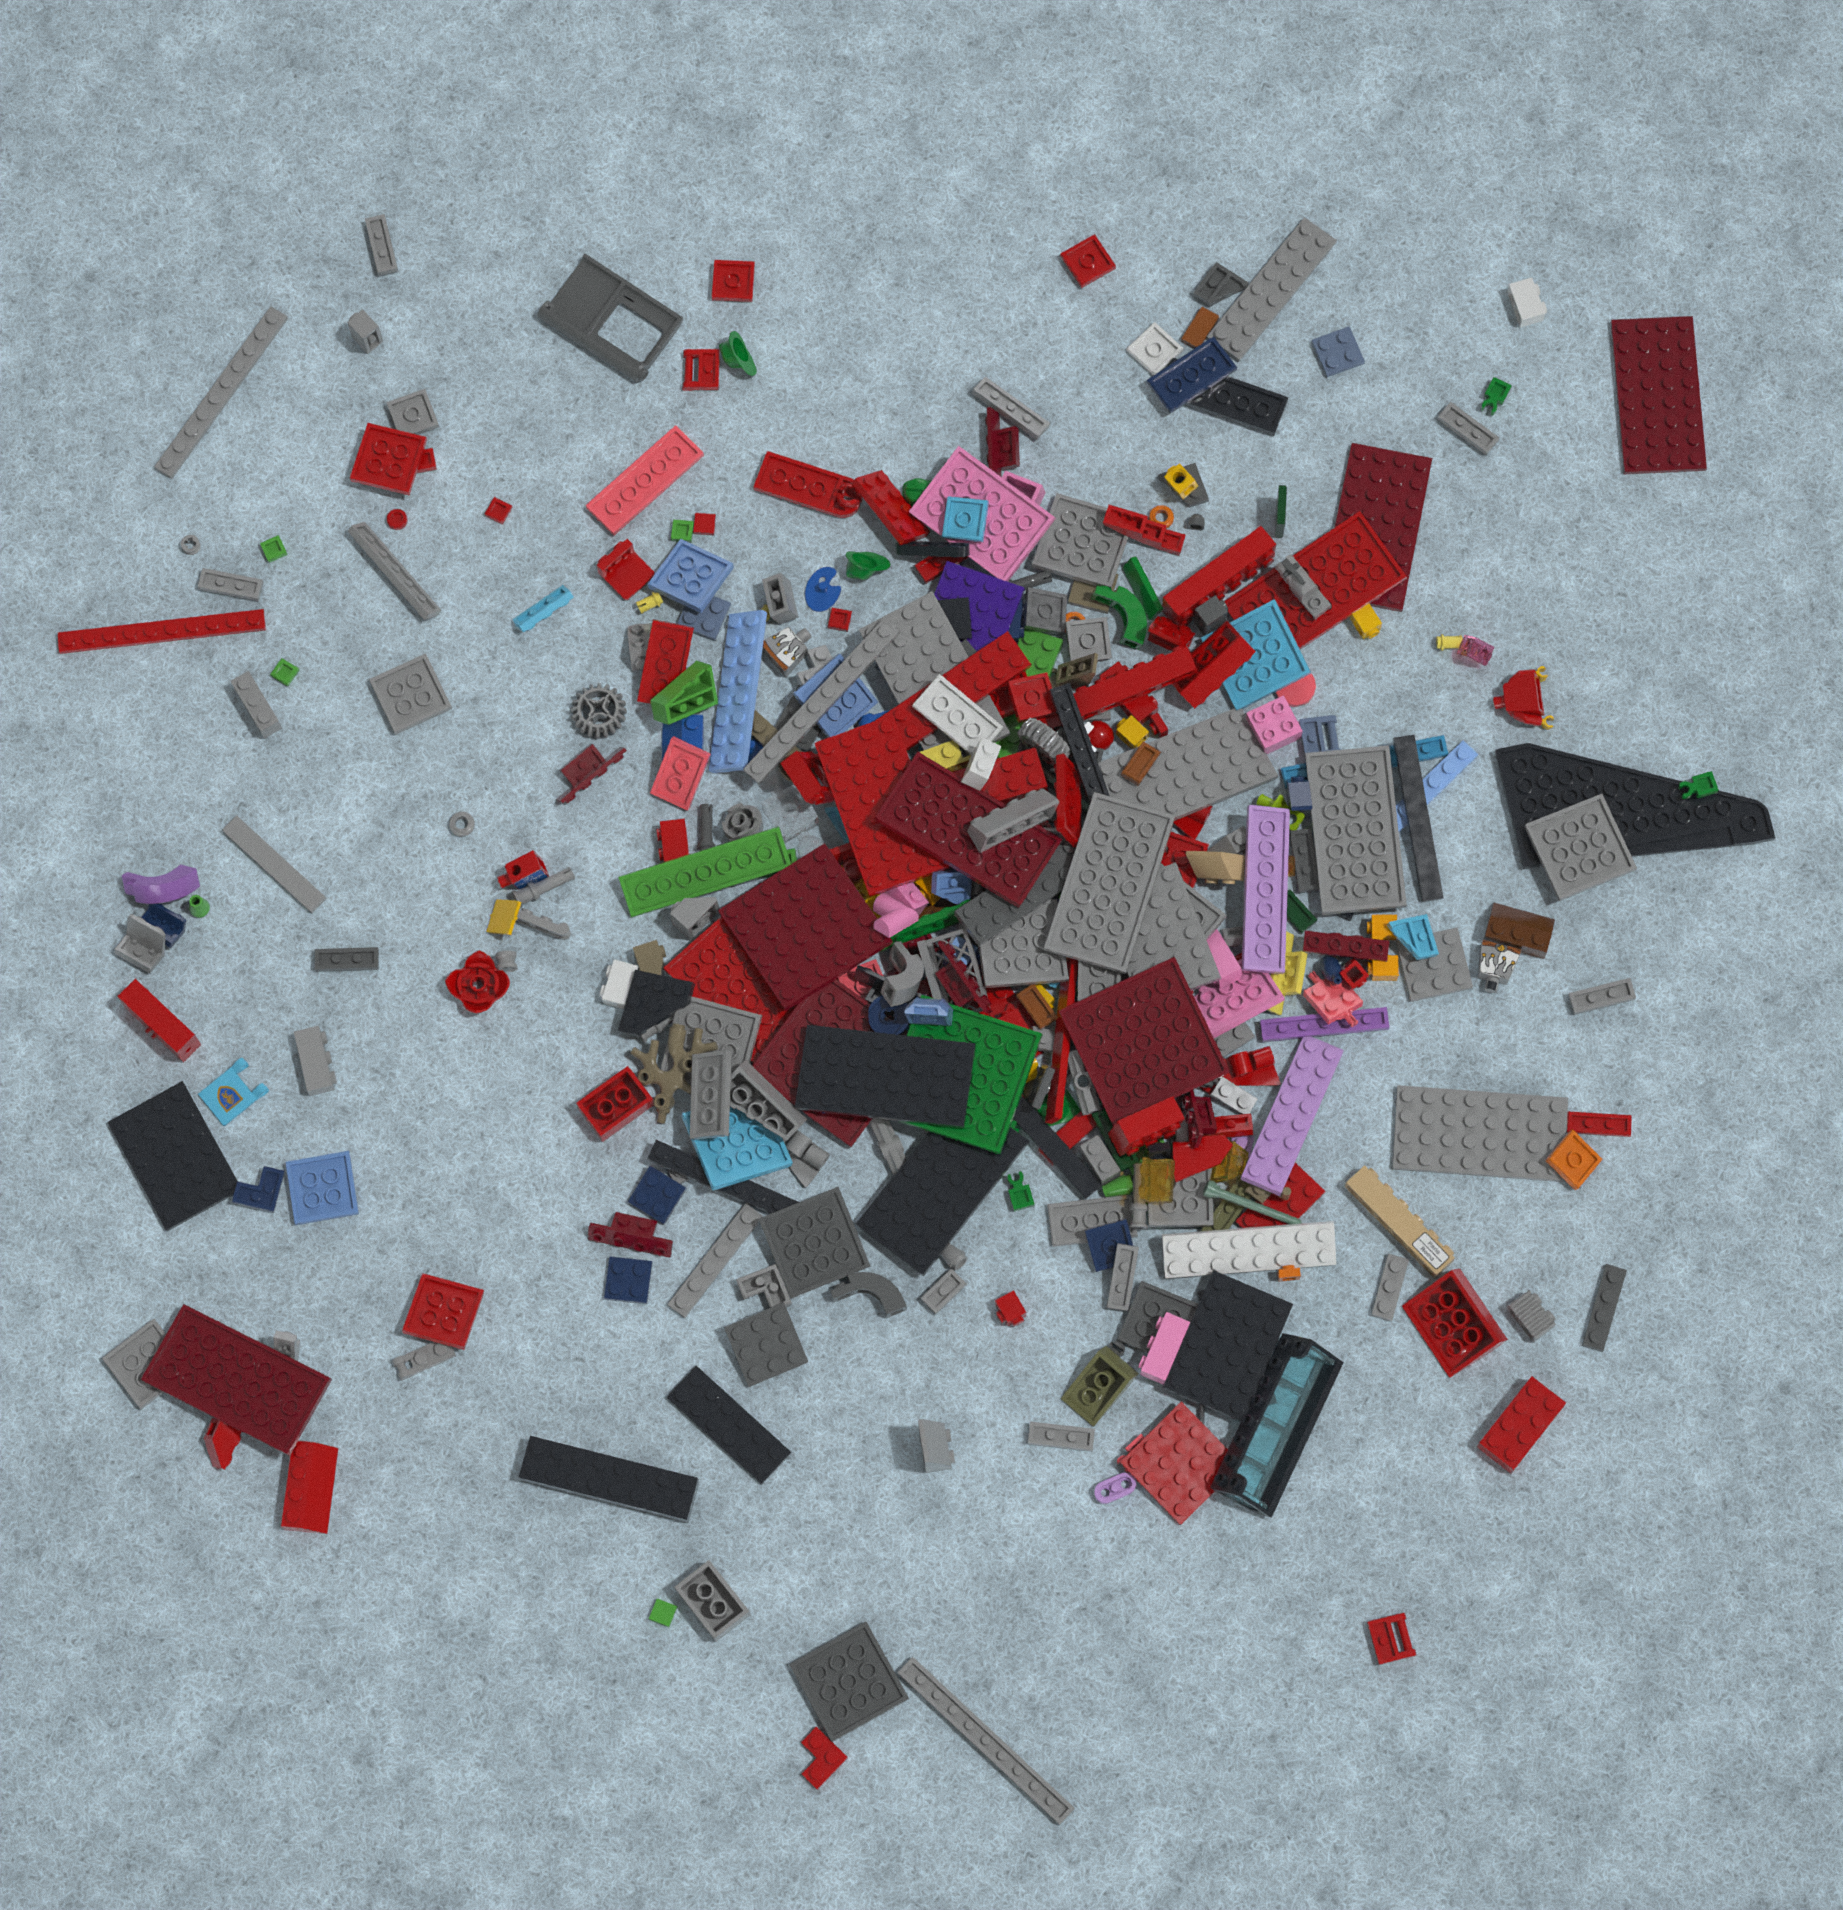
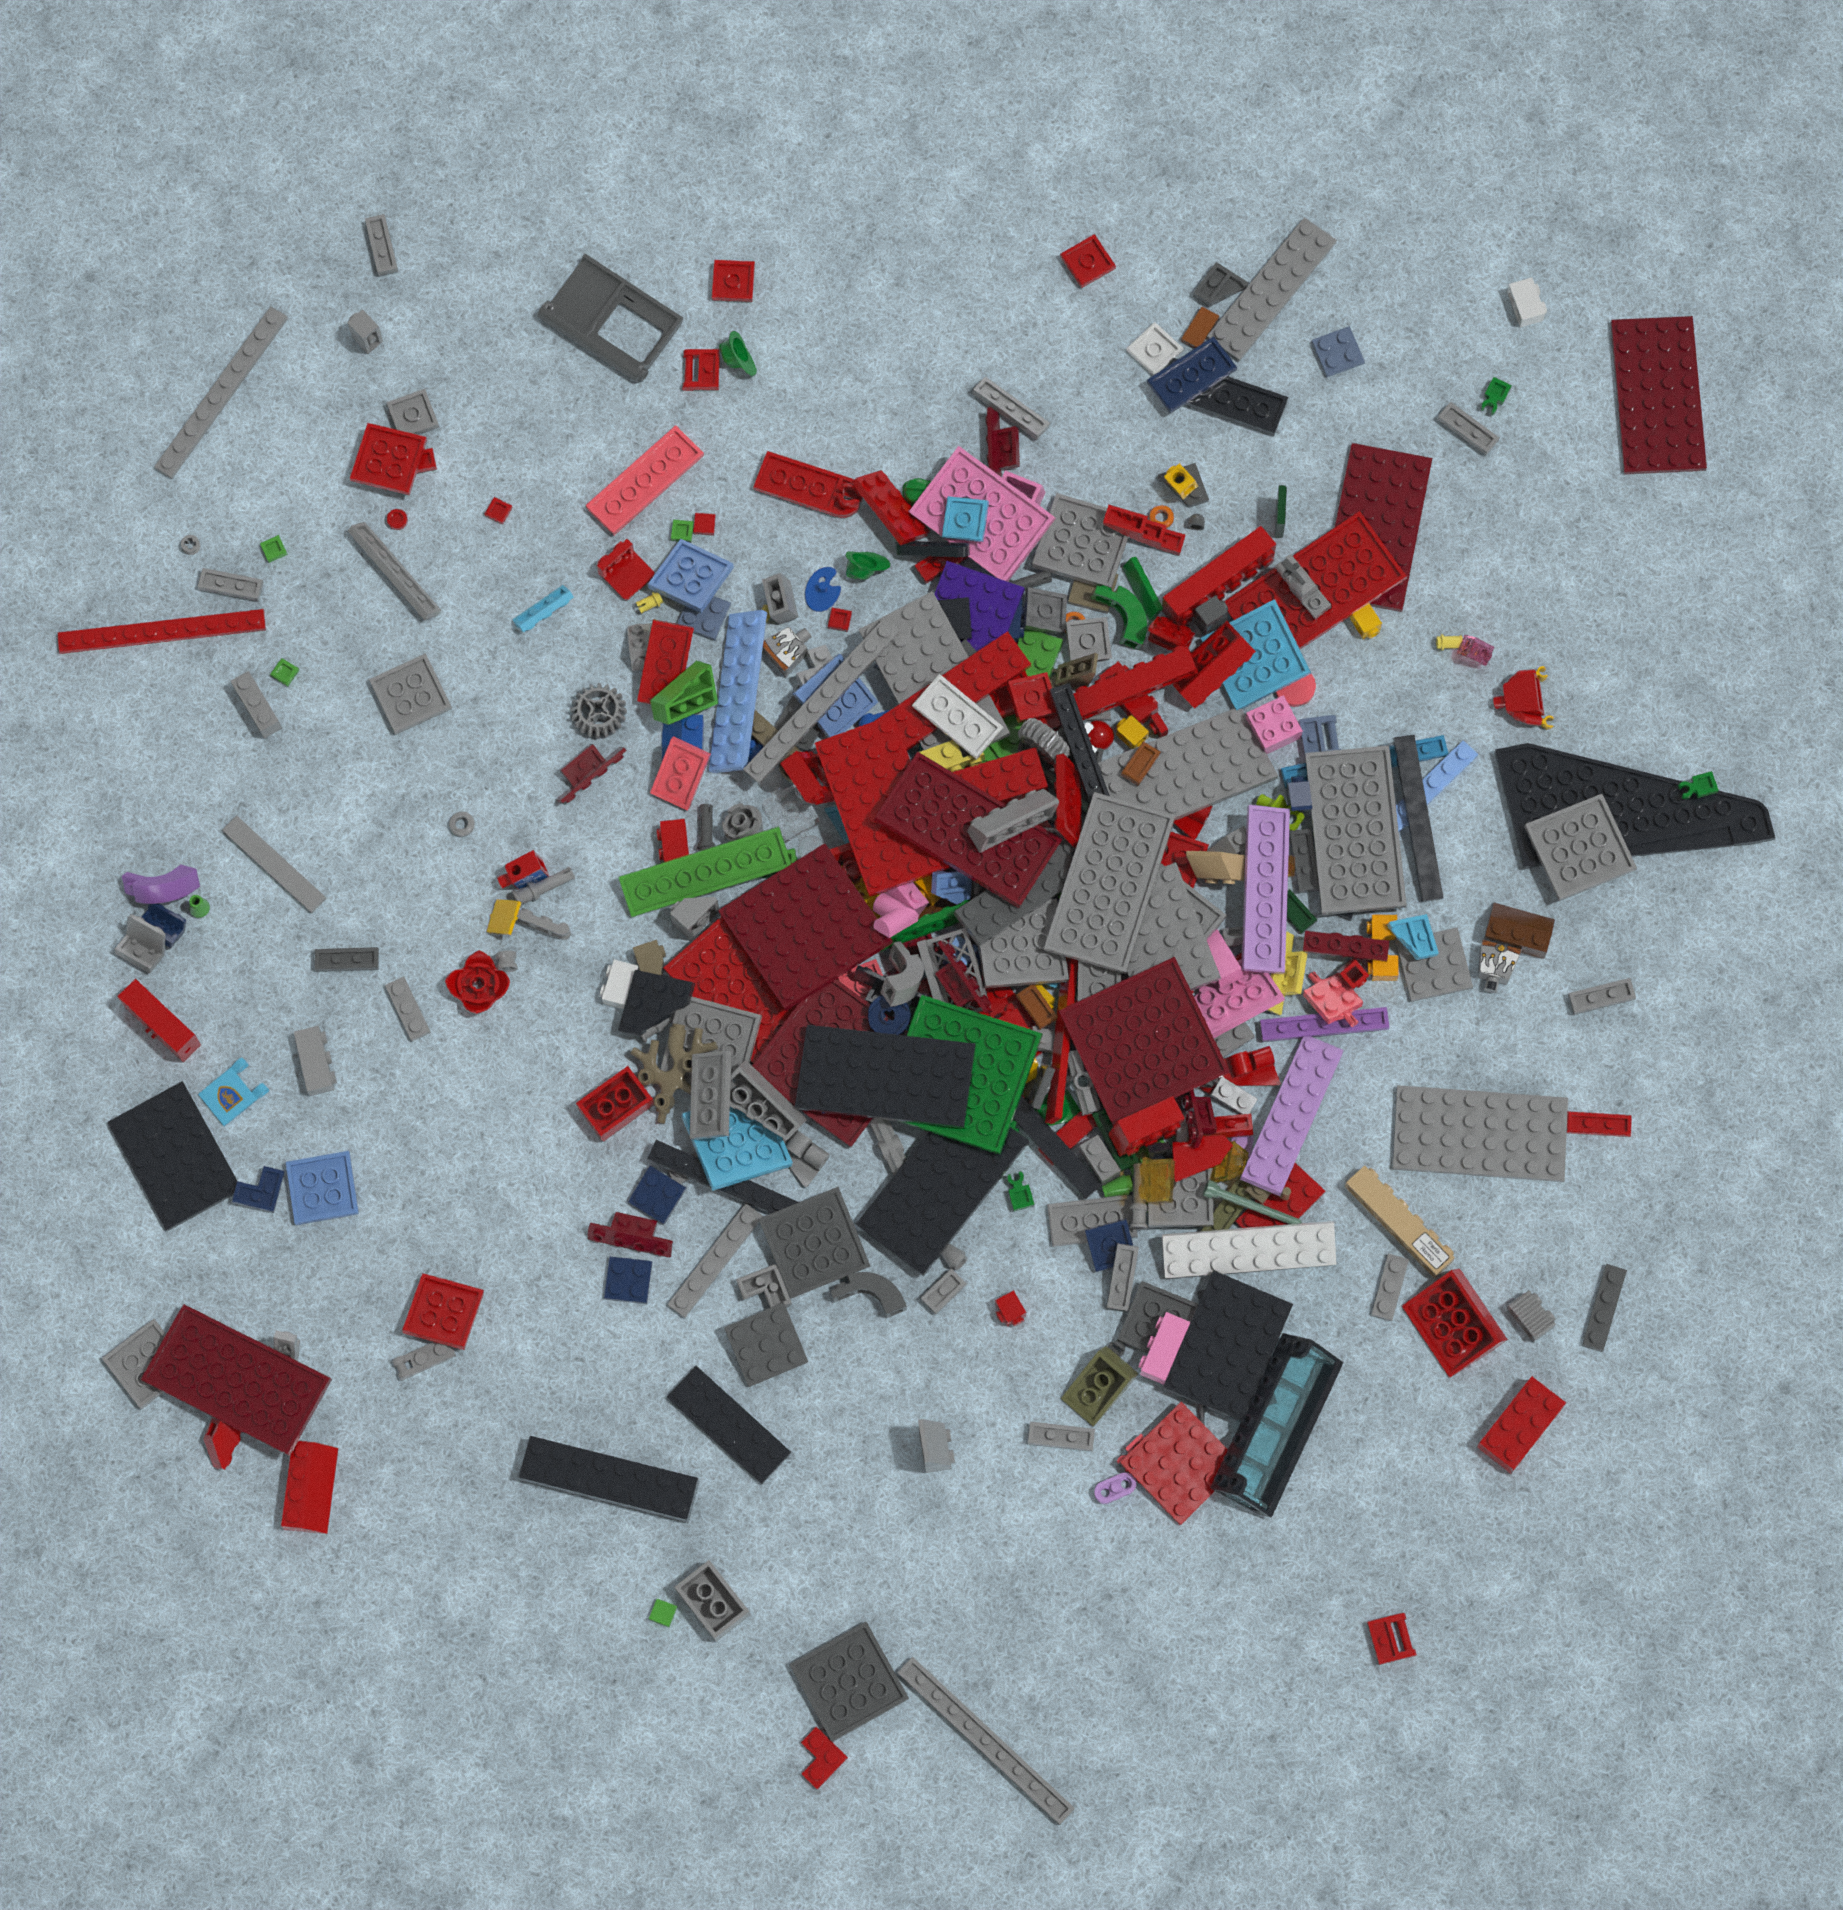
medium blue slope [905,997,953,1026] -> none
white brick [961,737,1001,791] -> none
orange plate [1277,1265,1301,1282] -> none
dark blue plant [1320,956,1342,984] -> none
orange plate [1545,1130,1603,1190] -> none
none -> light grey plate [385,976,431,1042]

